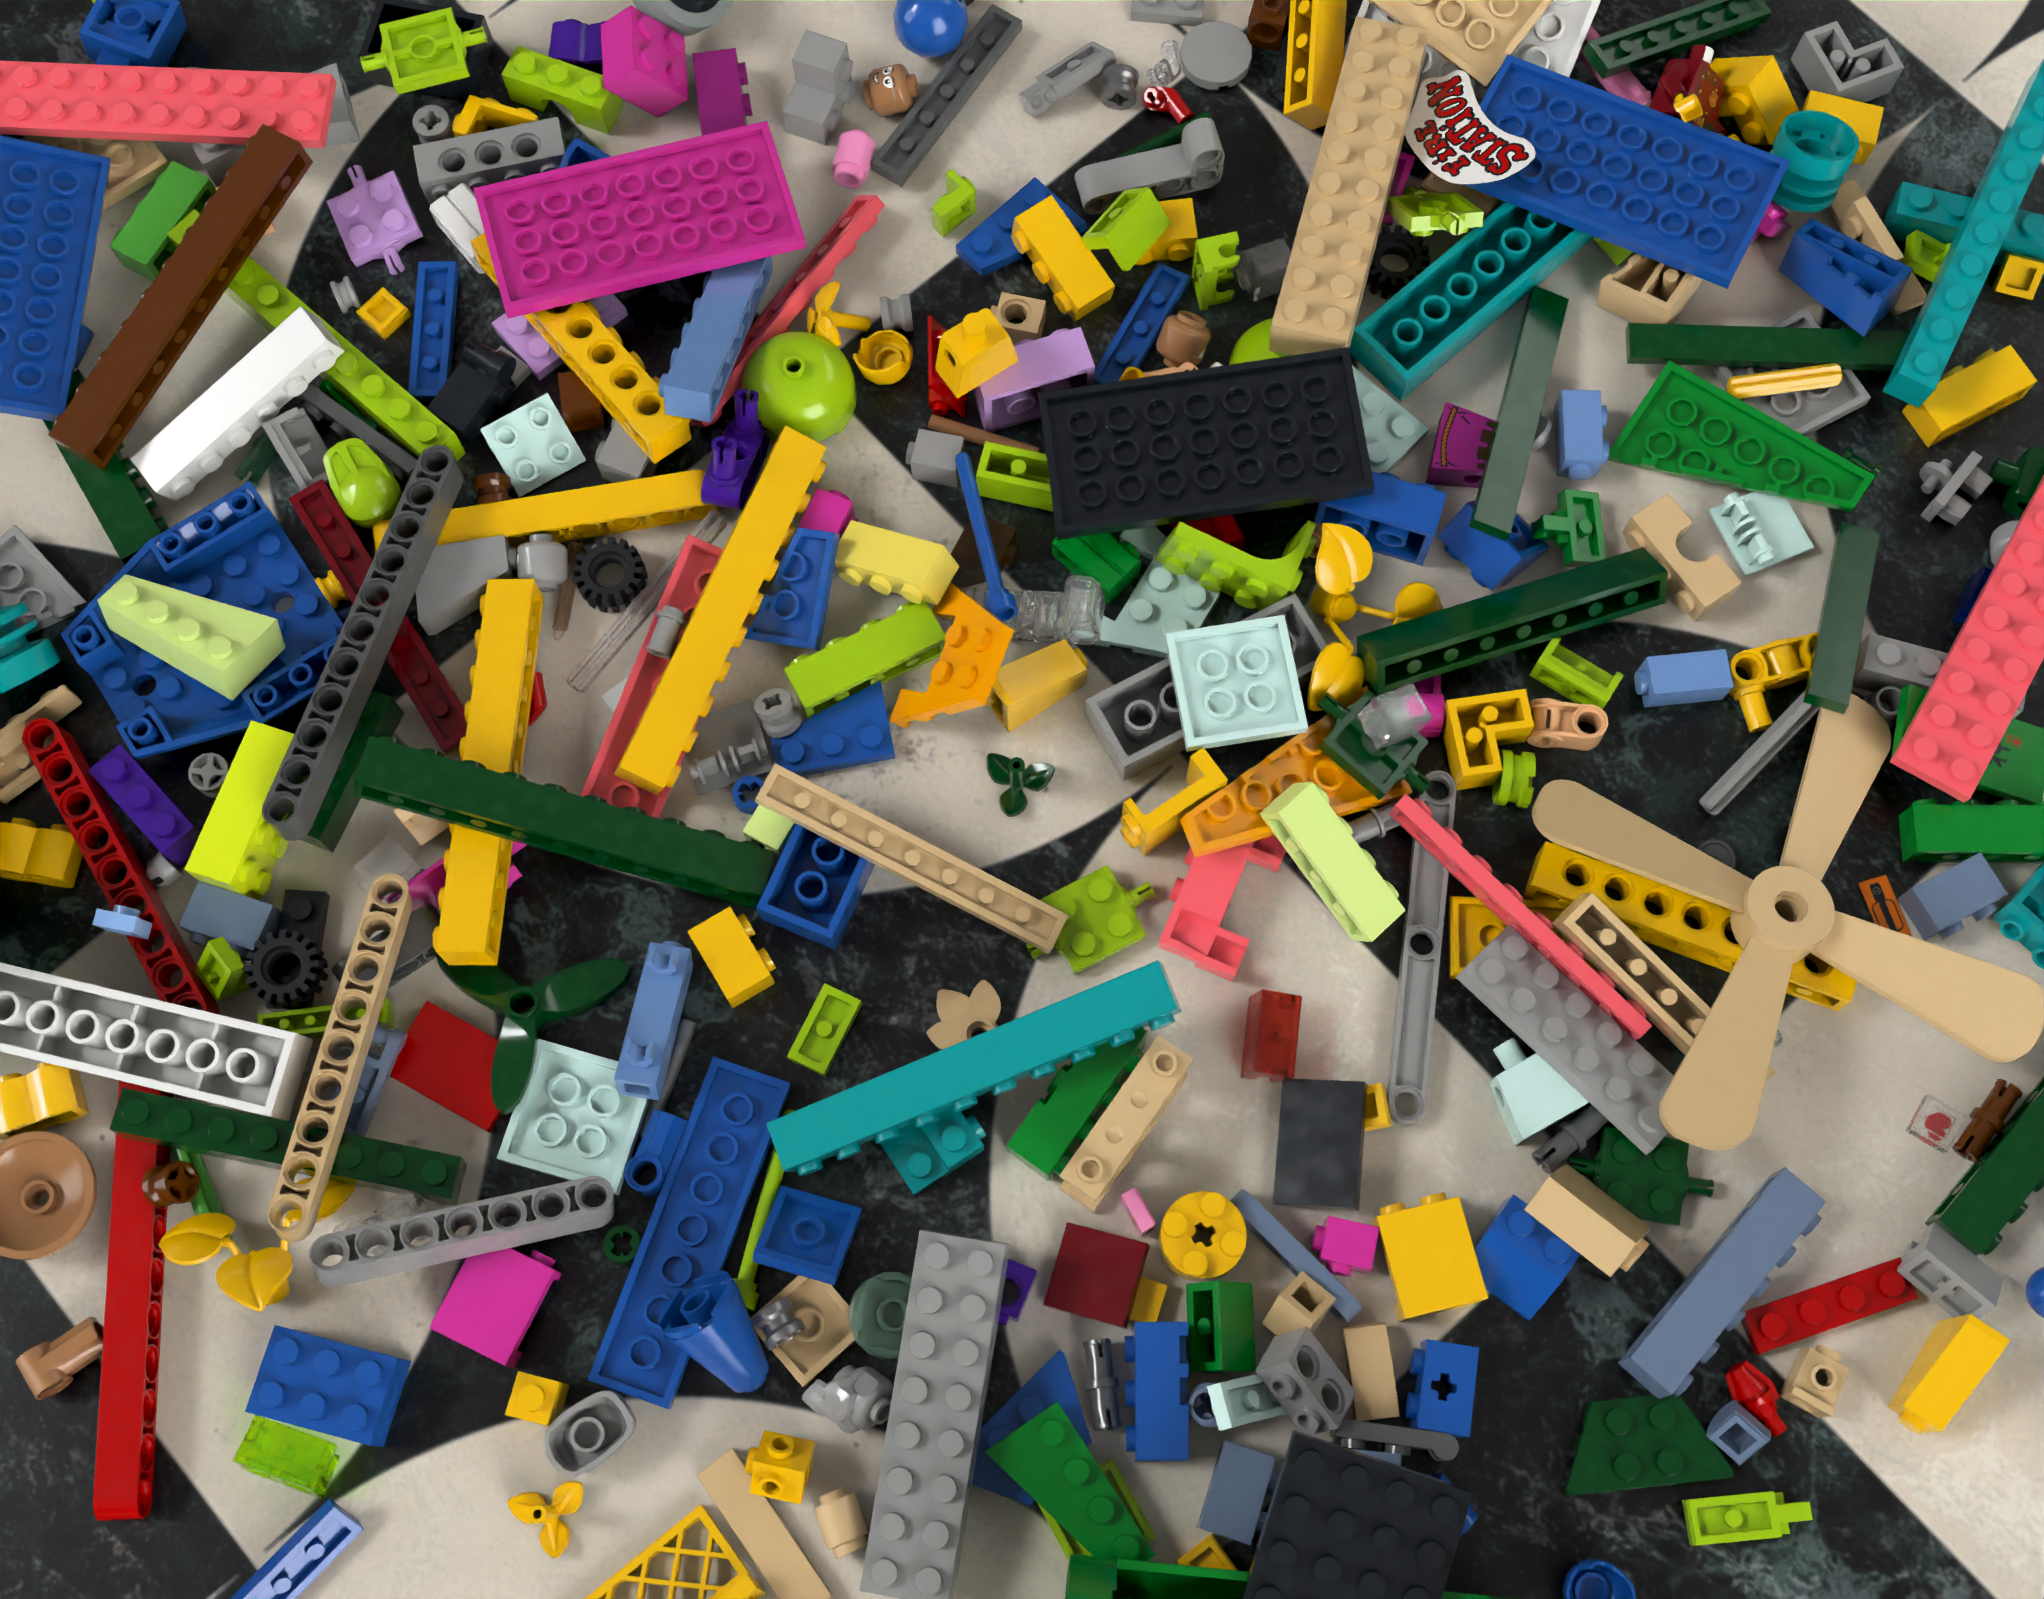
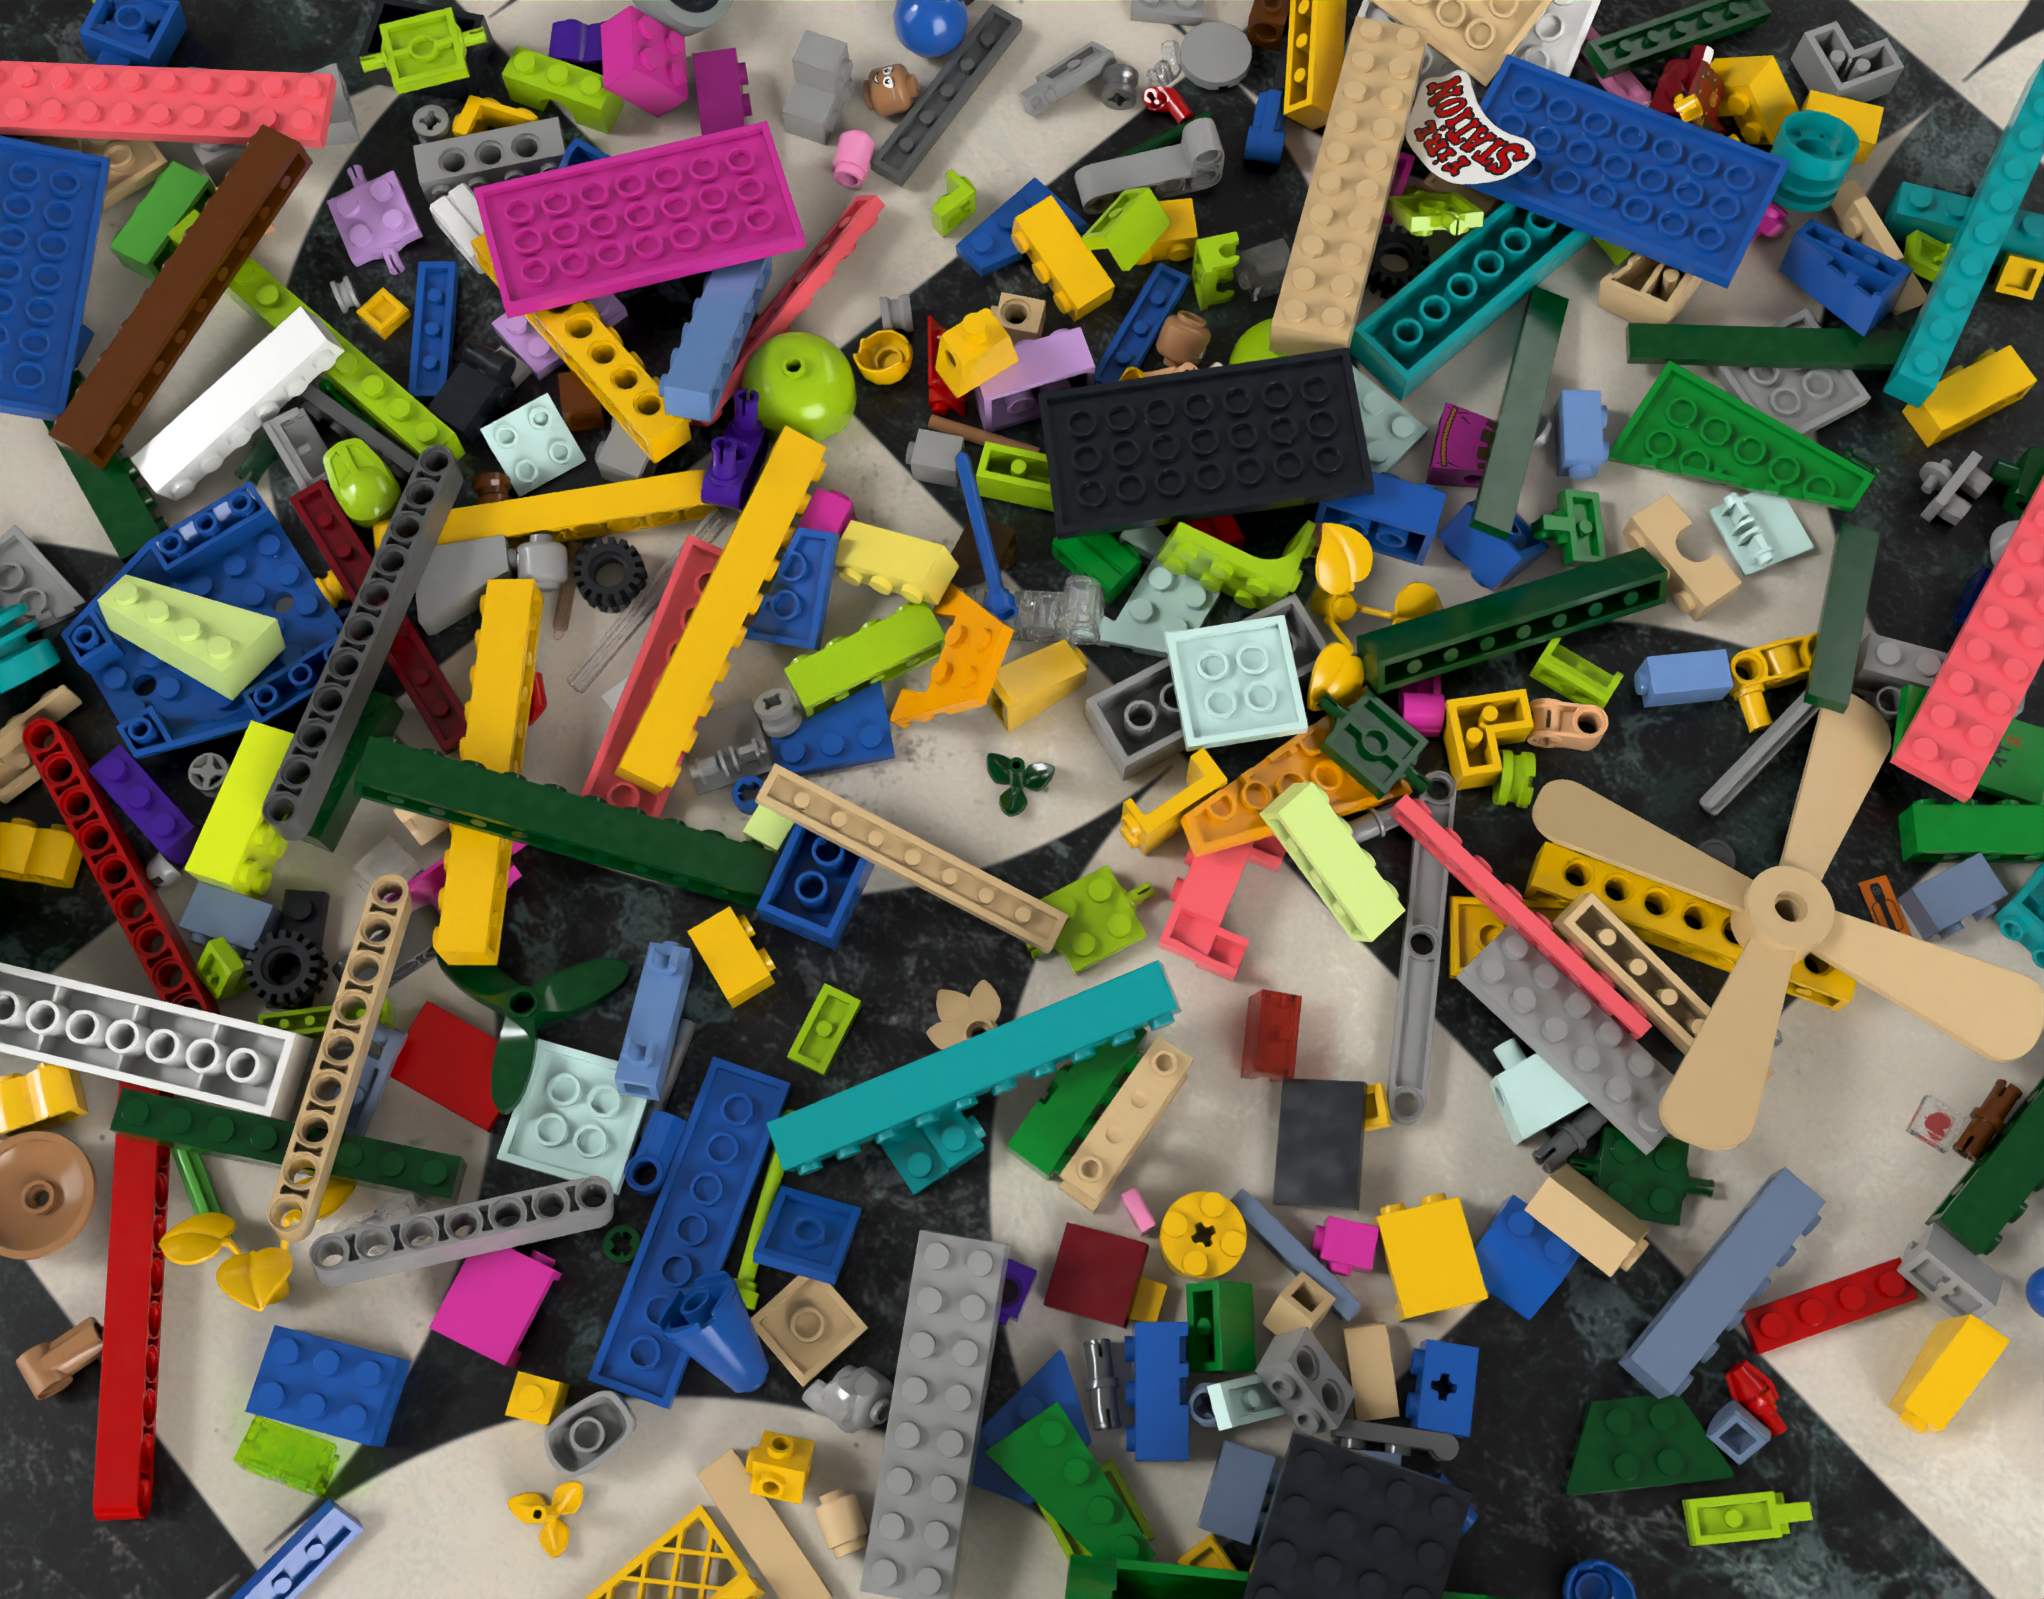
light blue plate [92,905,152,940] -> none
reddish brown wheel [142,1161,200,1207] -> none
light grey pin [646,605,687,659] -> none
flat silver wheel [751,1297,806,1350] -> none
yellow plant [807,281,871,346] -> none
sand green tile [849,1272,912,1360] -> none
clear brick [1358,684,1433,750] -> none
yellow axle [1726,363,1842,399] -> none
tan brick [1778,1345,1850,1418] -> none
none -> blue piece [1243,89,1287,165]

